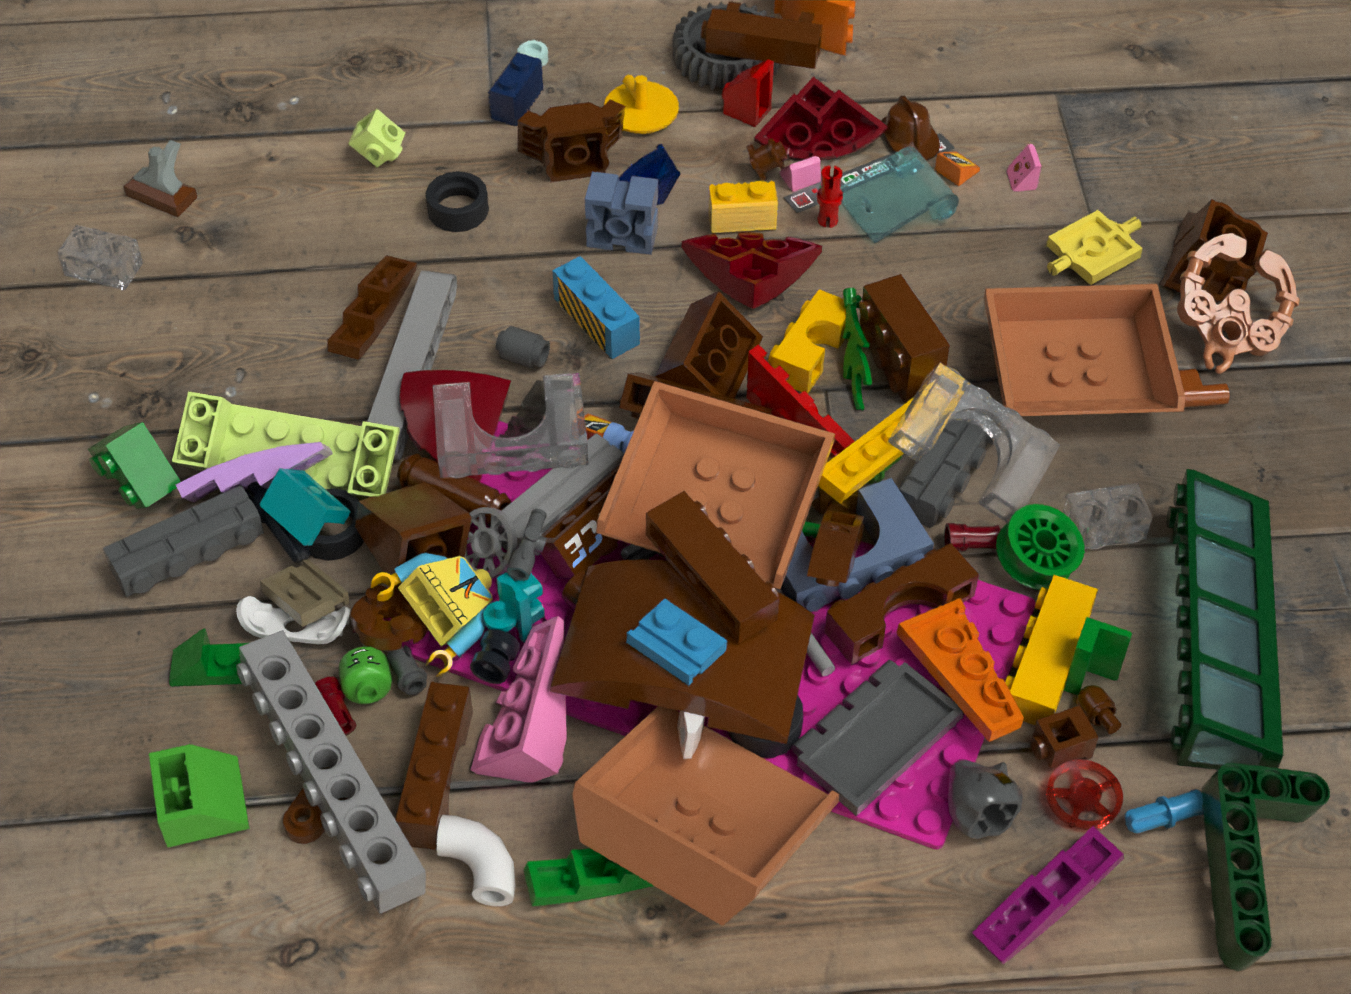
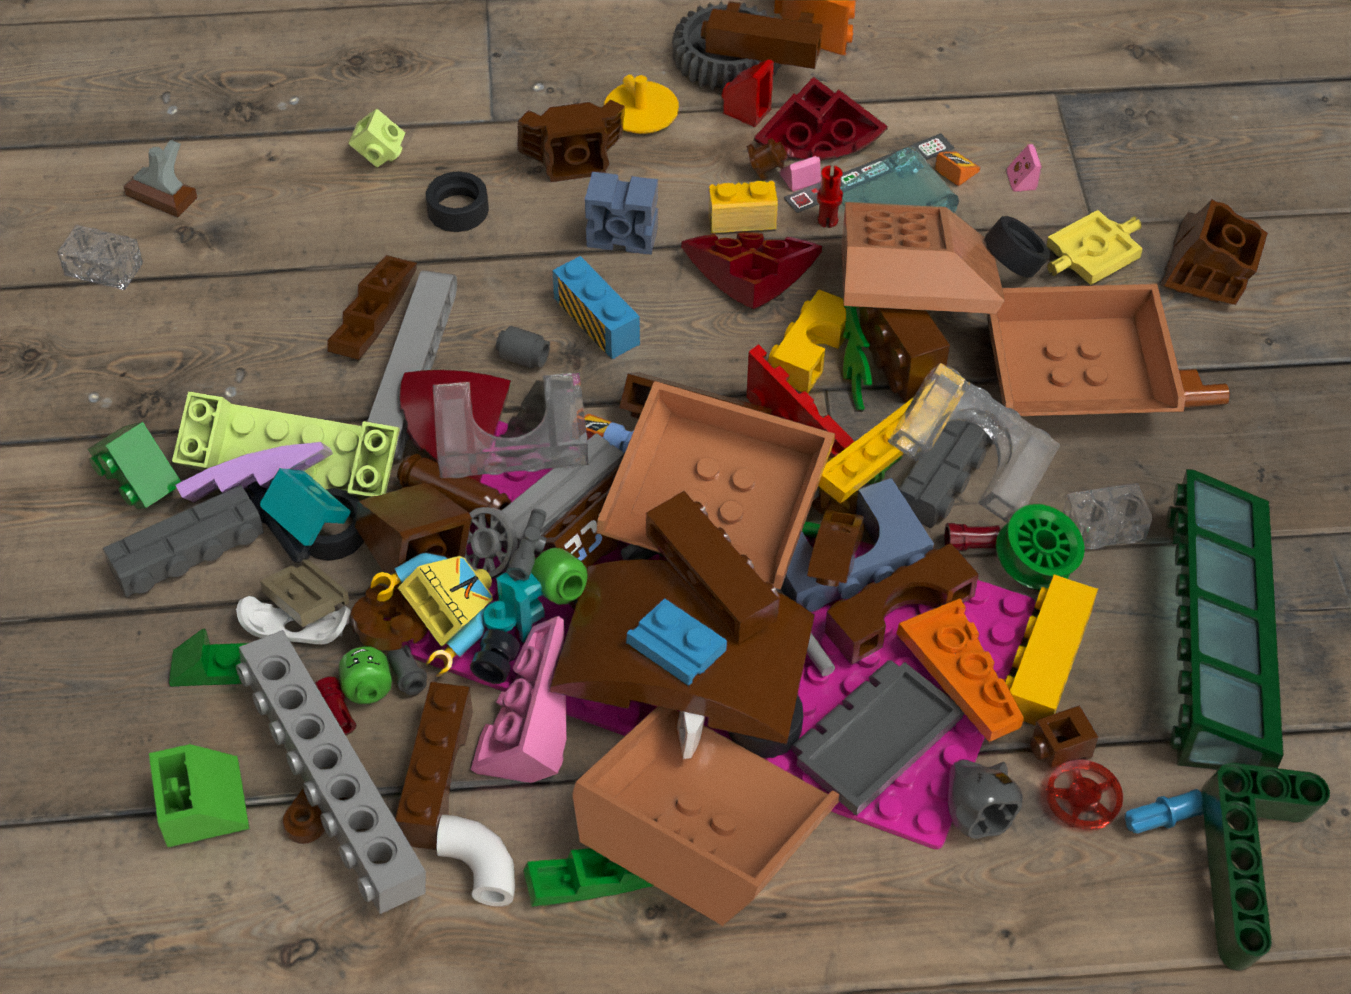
dark blue brick [488,53,544,126] -> none
light aqua tile [517,40,548,67] -> none
clear blue slope [618,144,681,205] -> none
reddish brown slope [655,291,763,399] -> none
reddish brown piece [881,95,940,162] -> none
magenta slope [972,826,1124,964] -> none
green panel [1064,617,1132,695] -> none
reddish brown cylinder [1077,685,1122,734] -> none
nougat piece [1177,233,1300,374] -> none
none -> bright green head [531,548,588,605]
none -> nougat piece [841,202,1005,314]
none -> black tyre [984,216,1050,278]

